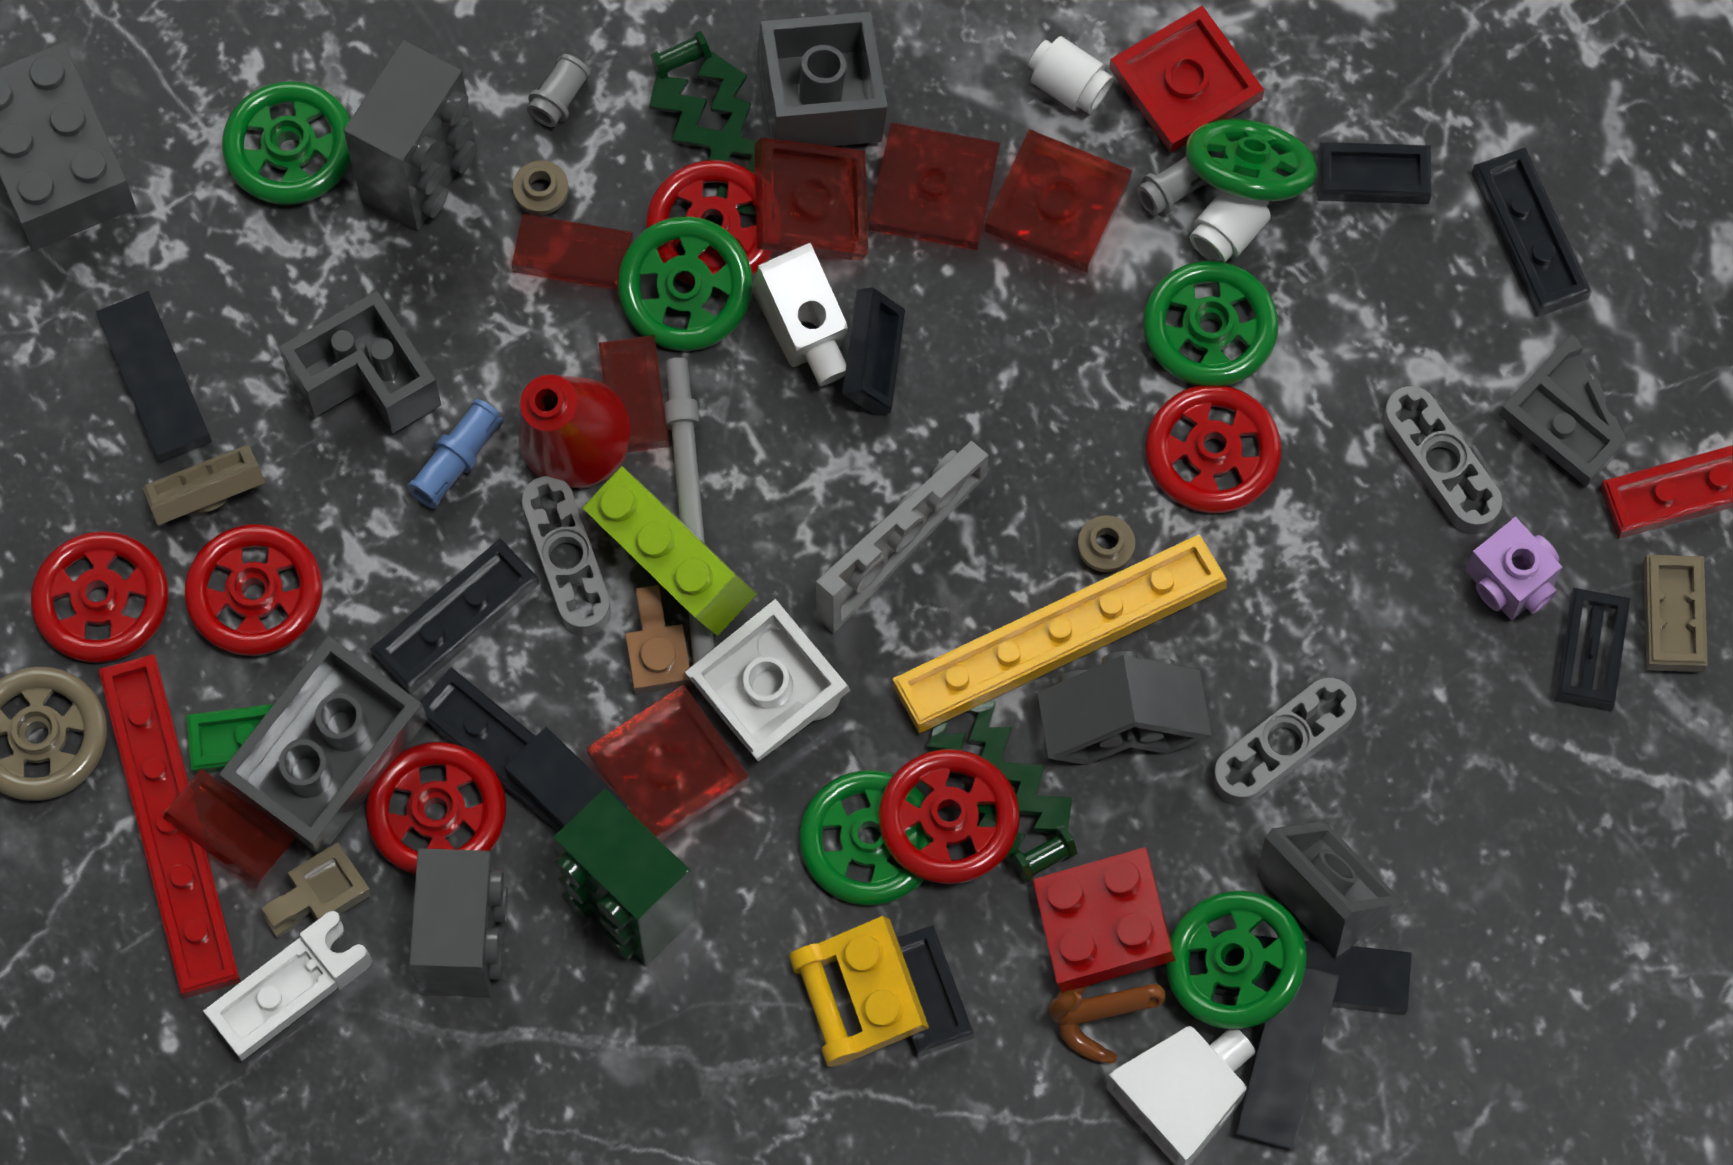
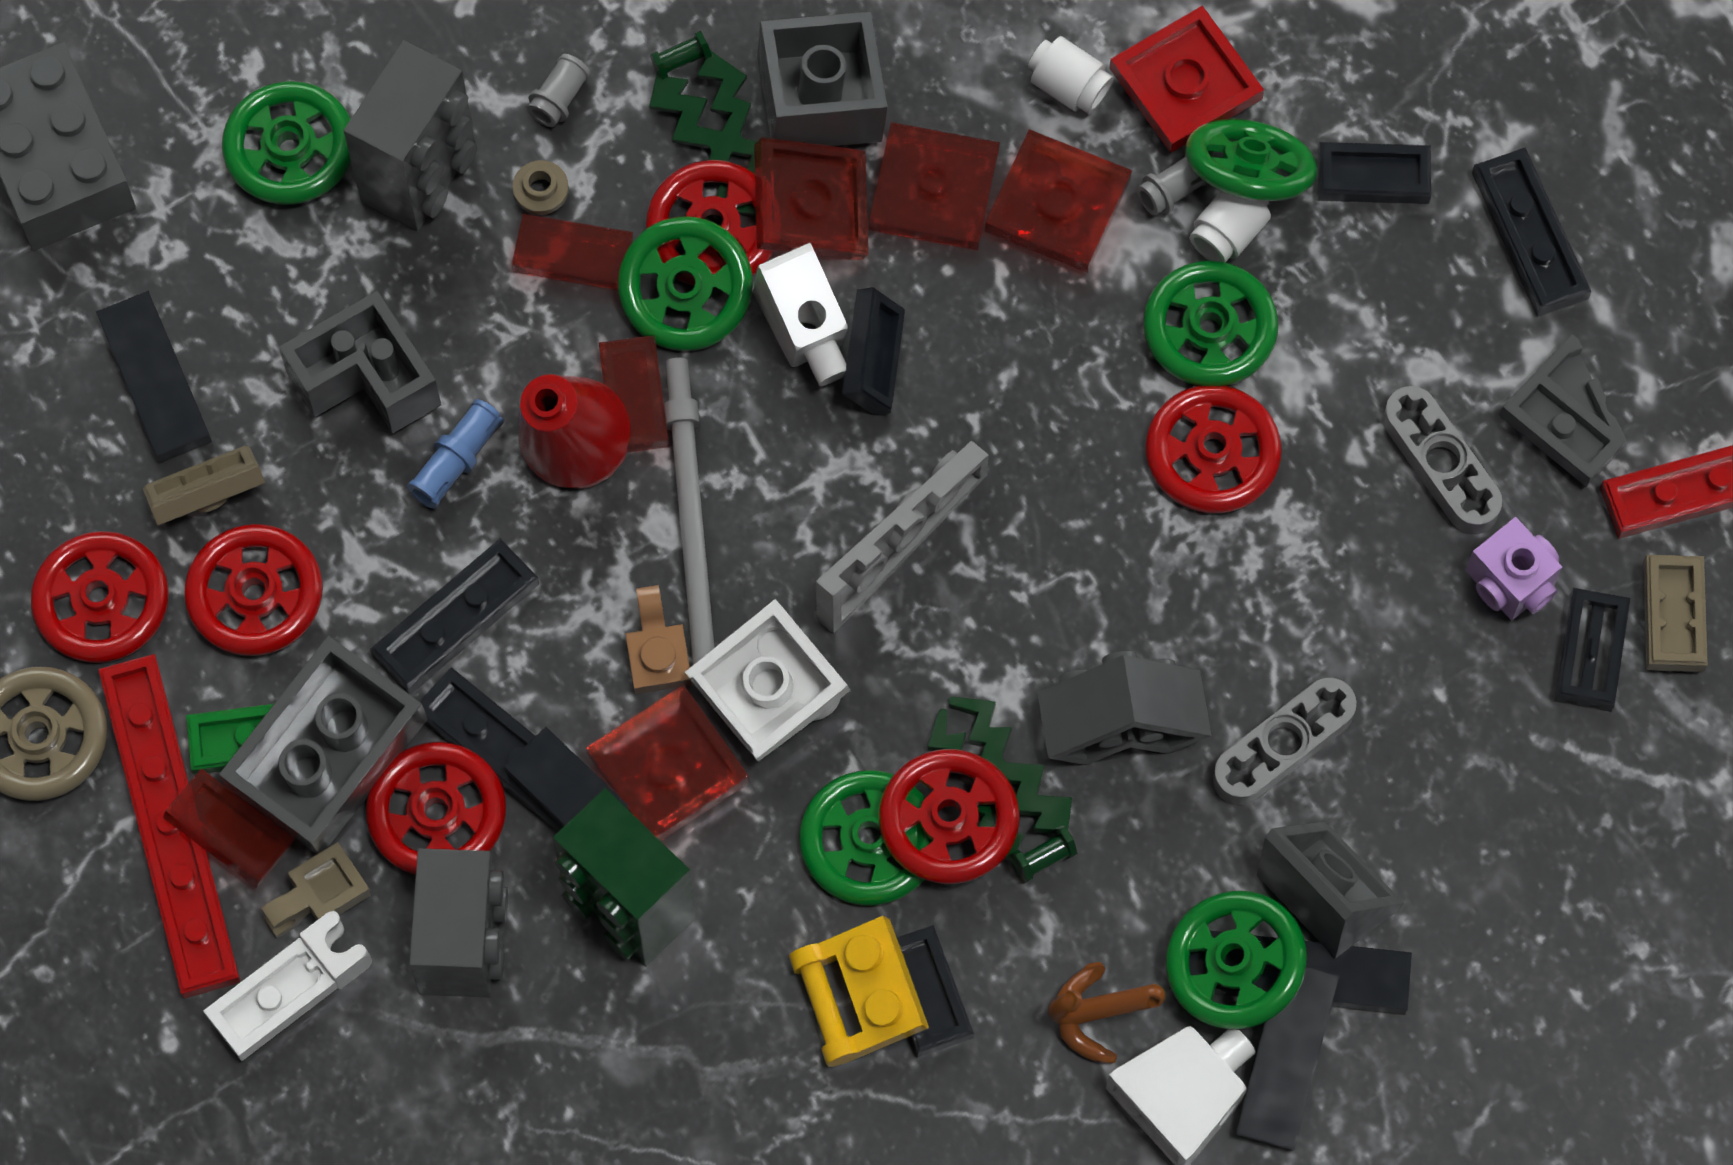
light grey beam [522,476,611,636] -> none
lime brick [582,466,757,636] -> none
yellow tile [892,534,1227,734] -> none
red plate [1033,847,1176,993] -> none
dark tan plate [1078,515,1135,572] -> none

